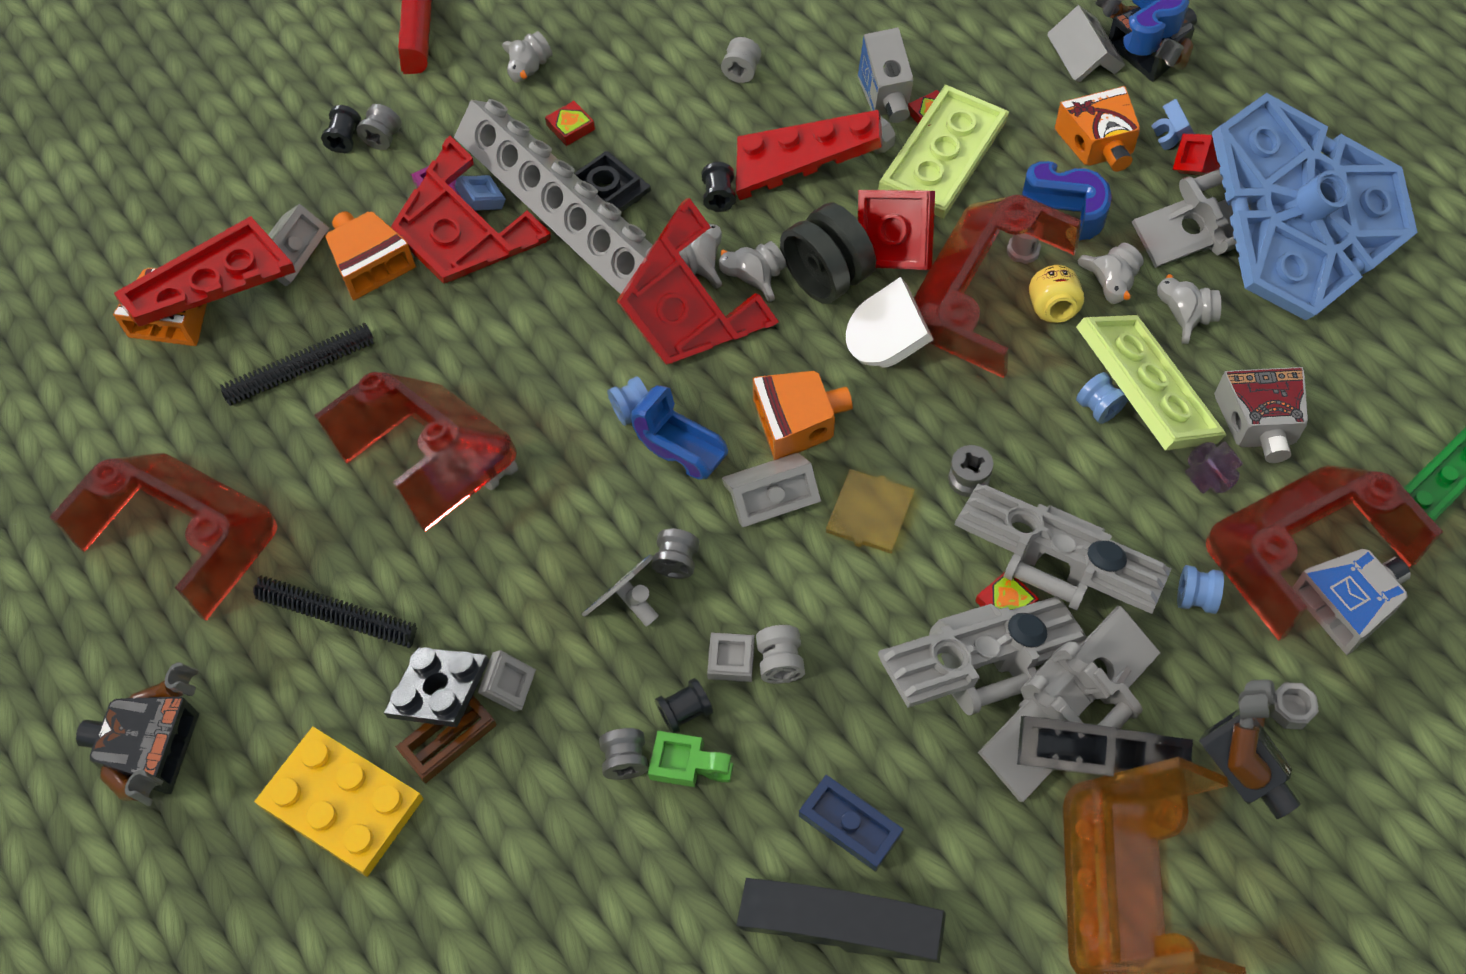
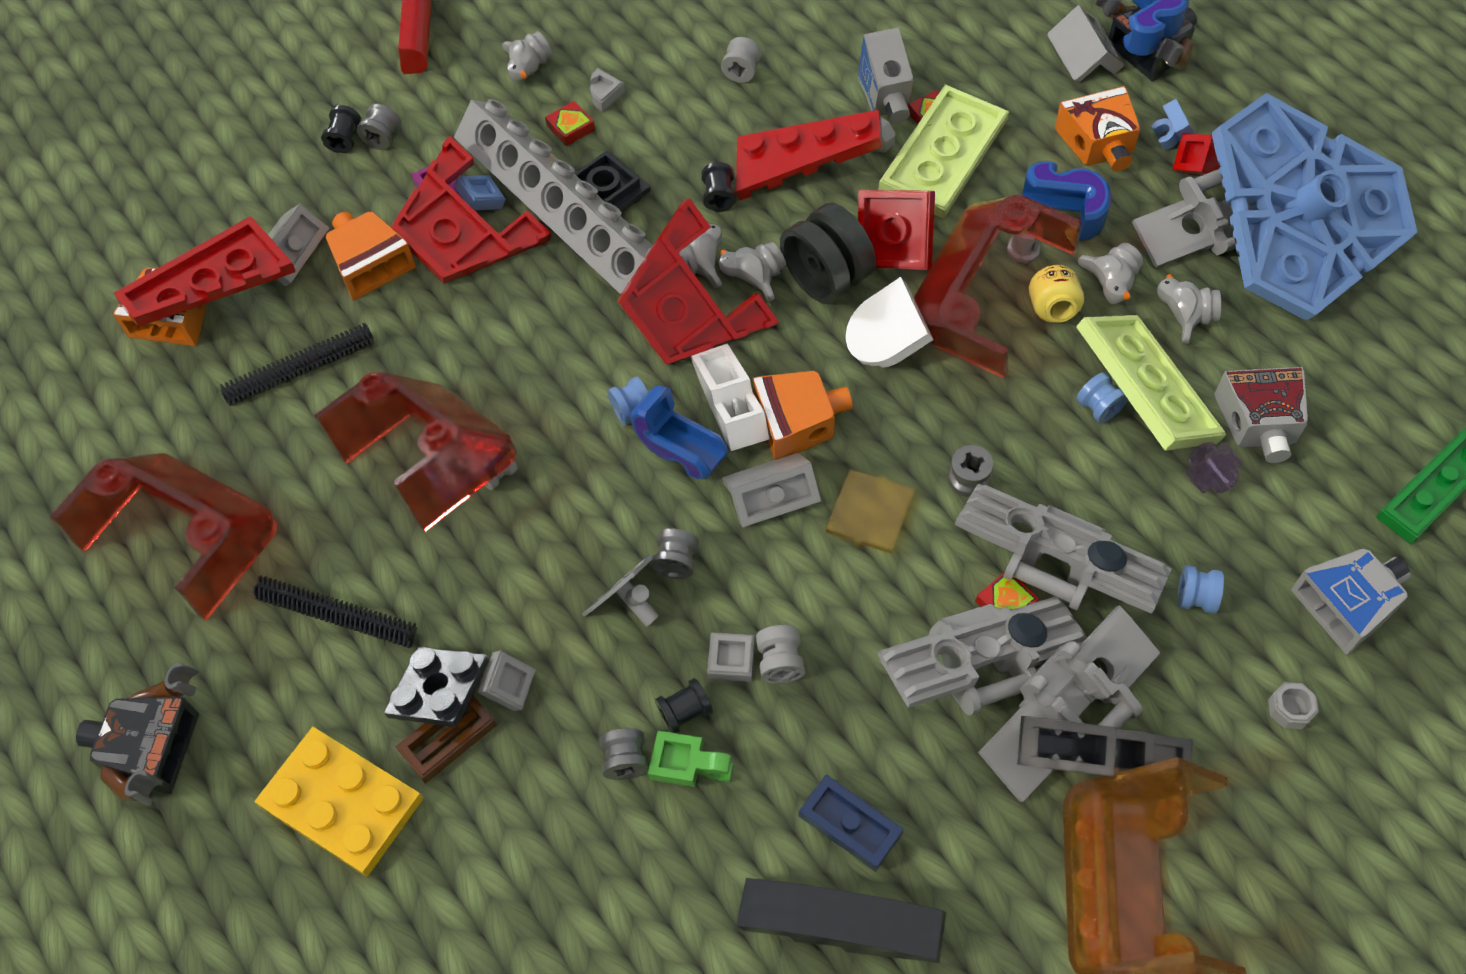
torso [1199,679,1301,819] -> none
clear red windscreen [1206,465,1443,641] -> none
none -> light grey tile [590,68,625,112]
none -> white slope [691,344,770,451]

